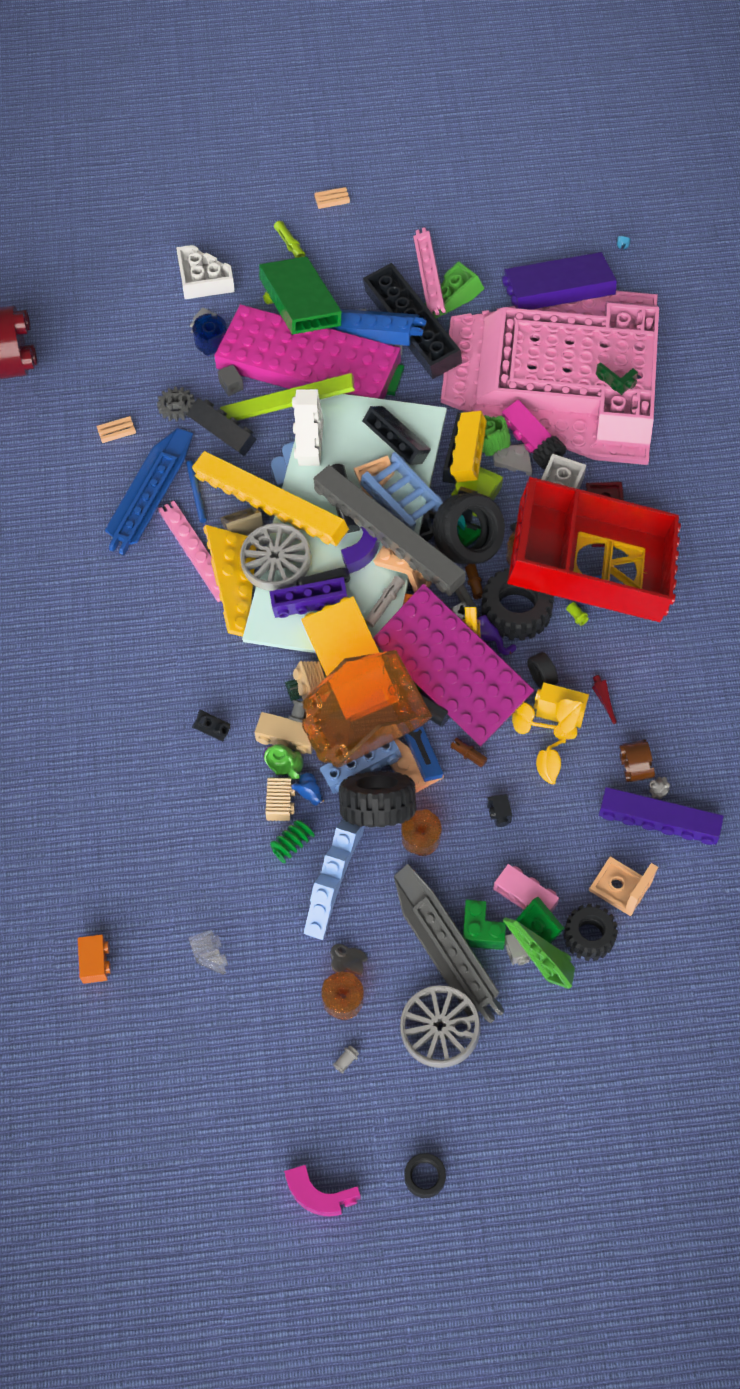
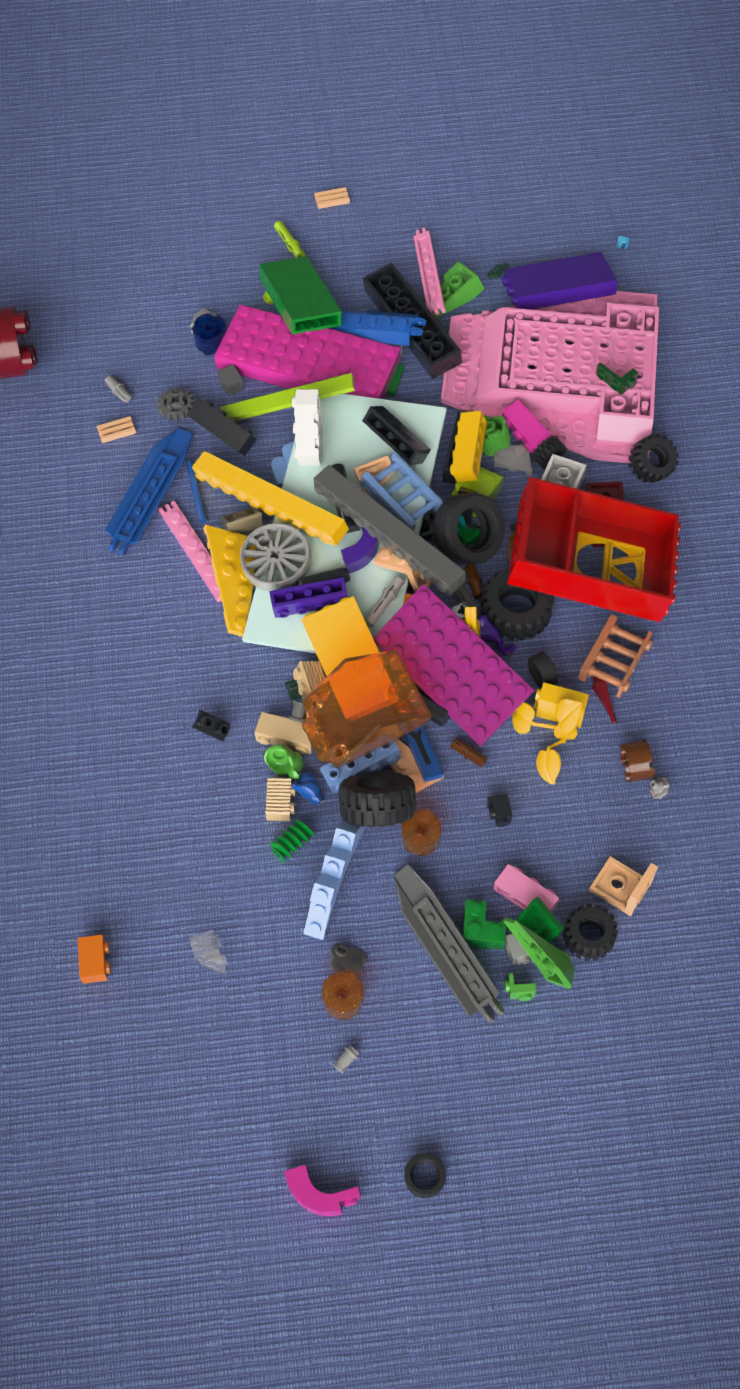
white brick [176,245,235,299] -> none
light grey piece [400,985,481,1068] -> none
lime pin [566,602,589,626] -> none
dark purple brick [599,787,724,845] -> none
none -> light grey axle [105,375,132,403]
none -> tile [487,263,510,279]
none -> bright green bracket [504,973,536,1001]
none -> nougat fence [578,614,653,698]
none -> black tyre [628,434,679,483]

